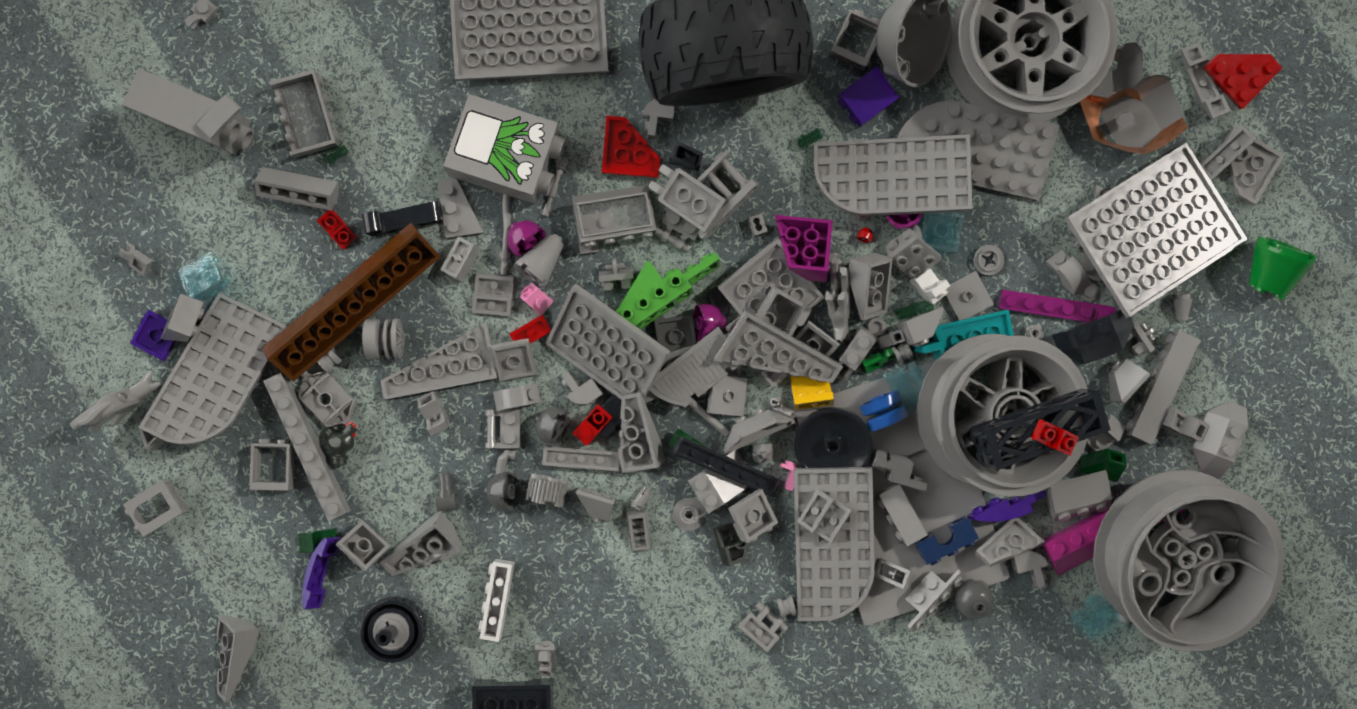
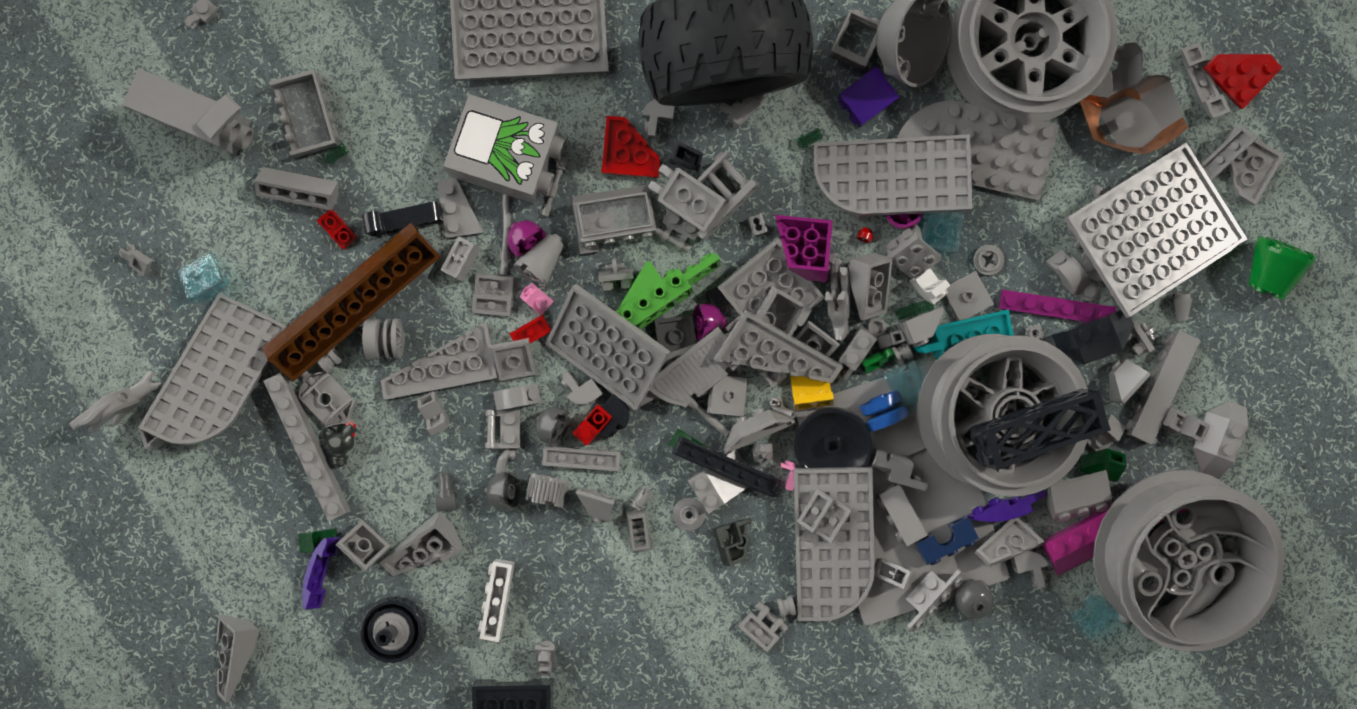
light grey panel [123,479,189,537] -> none
dark purple tile [130,310,176,361] -> none
light grey slope [161,294,205,342] -> none
light grey window [250,439,295,491] -> none
light grey wedge [618,392,666,473] -> none
light grey plate [728,489,778,543] -> none
red slope [1031,419,1079,456] -> none
none -> light grey piece [719,95,766,128]

